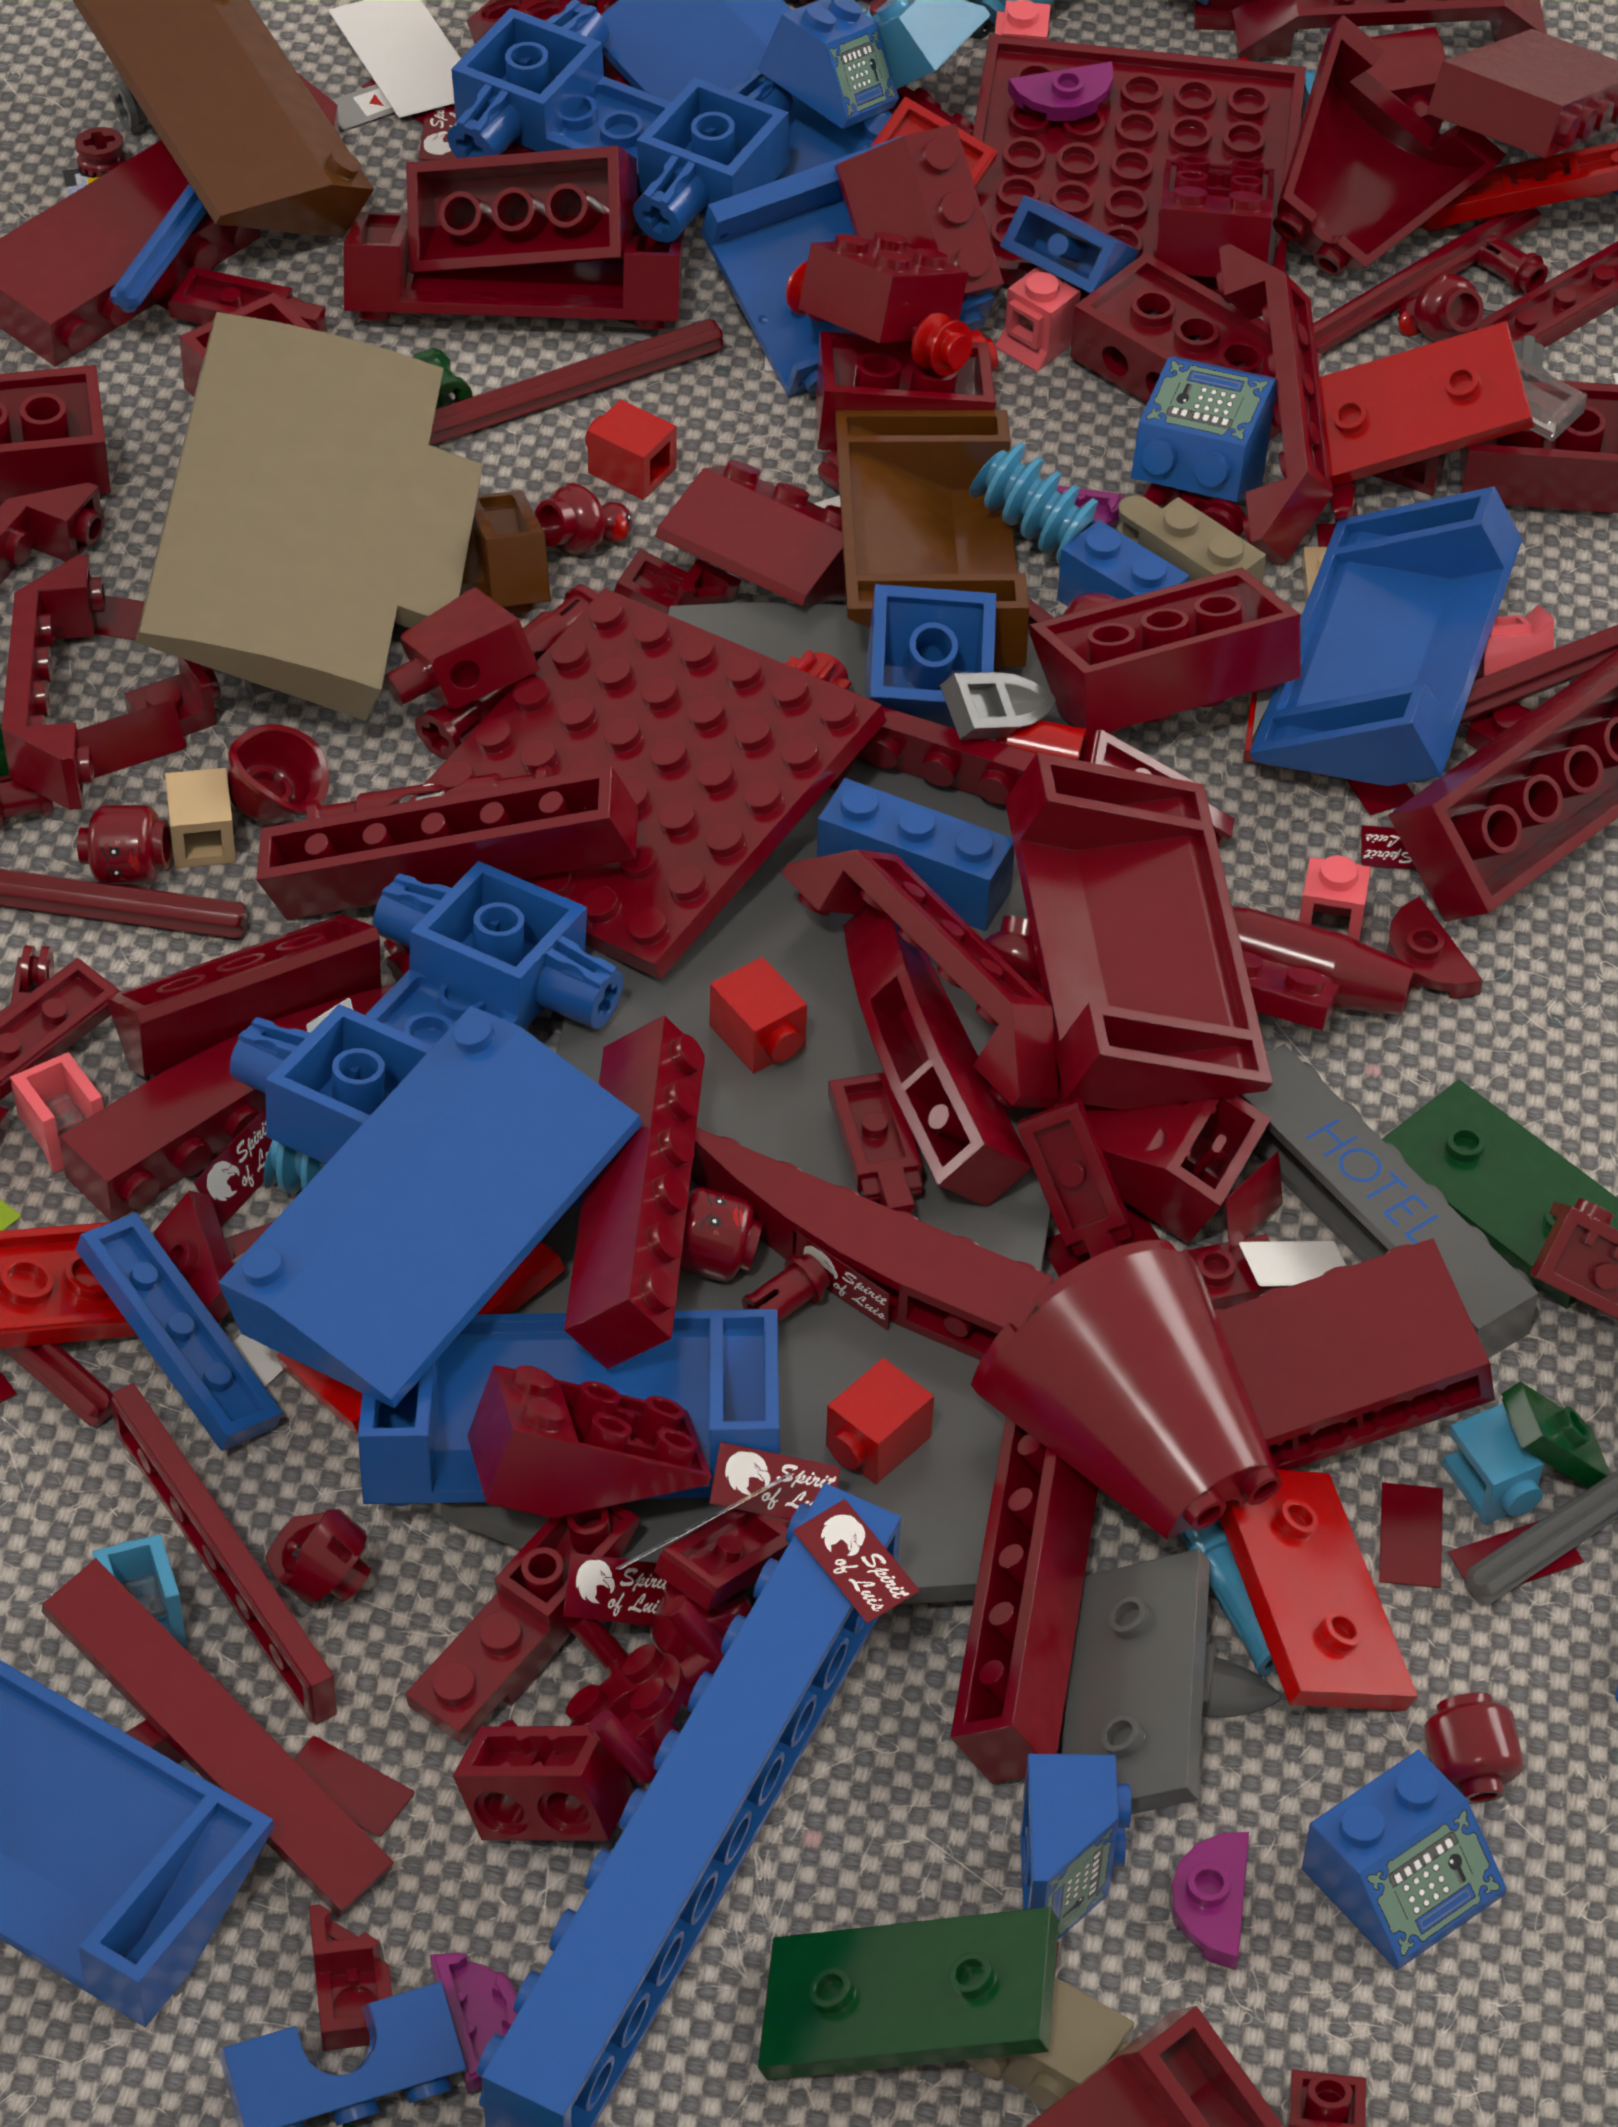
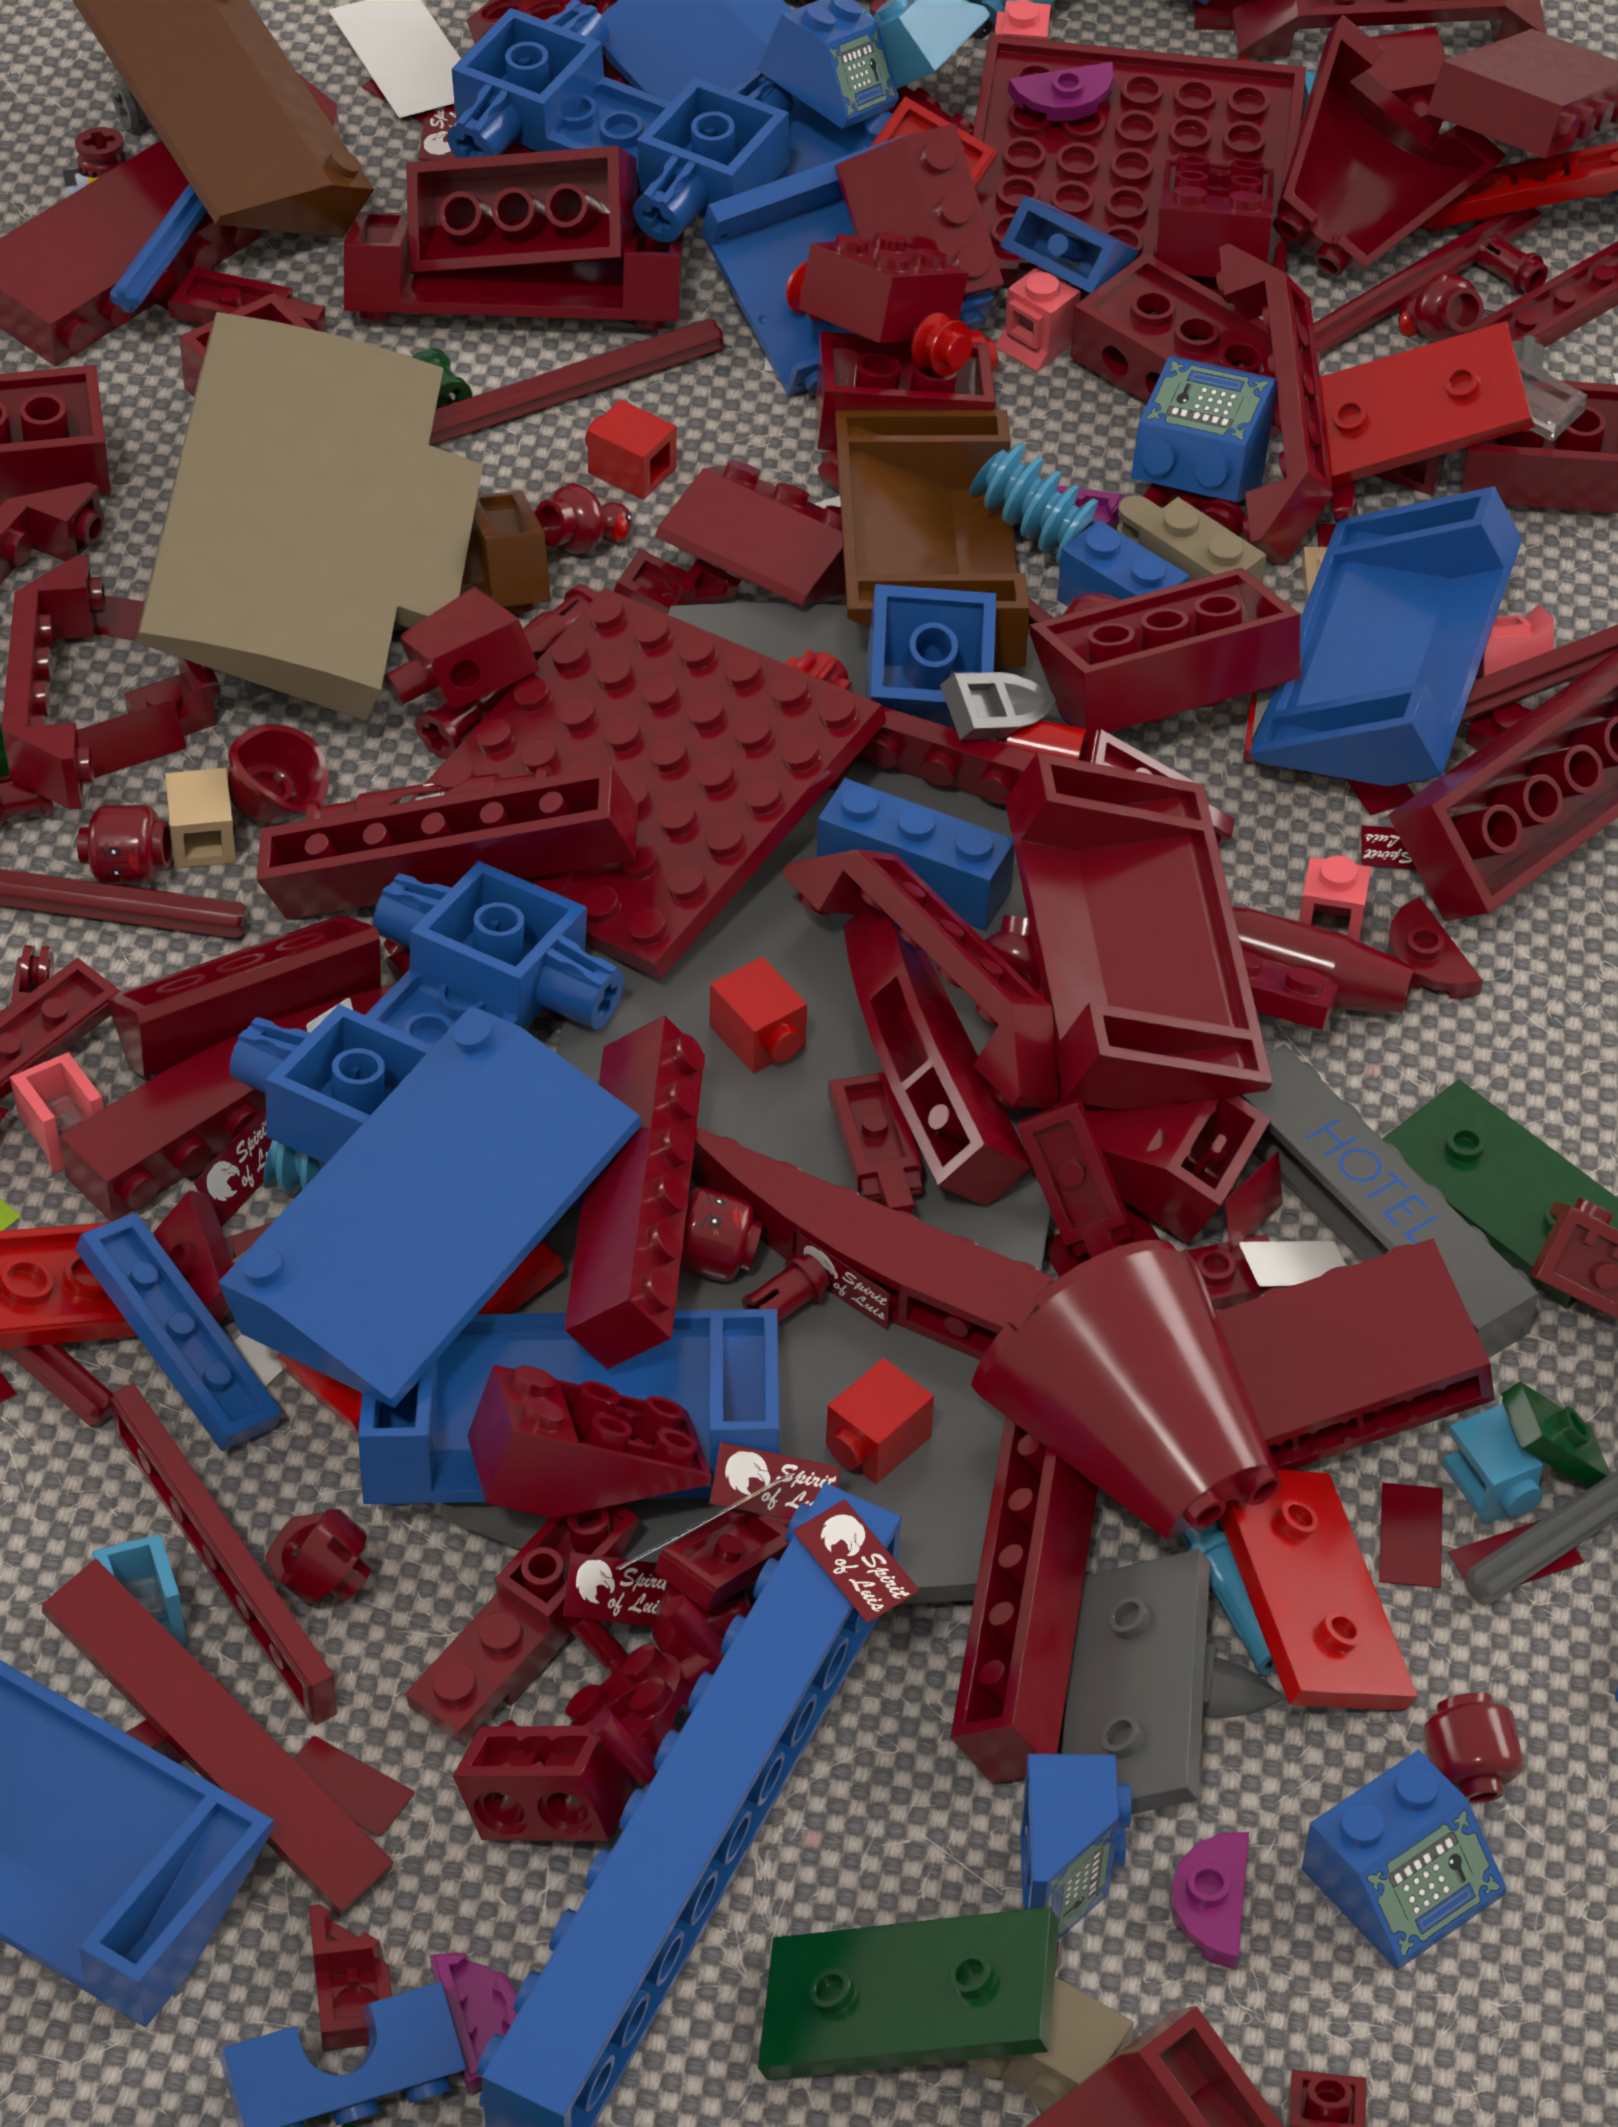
light grey sticker [332,84,395,130] -> none

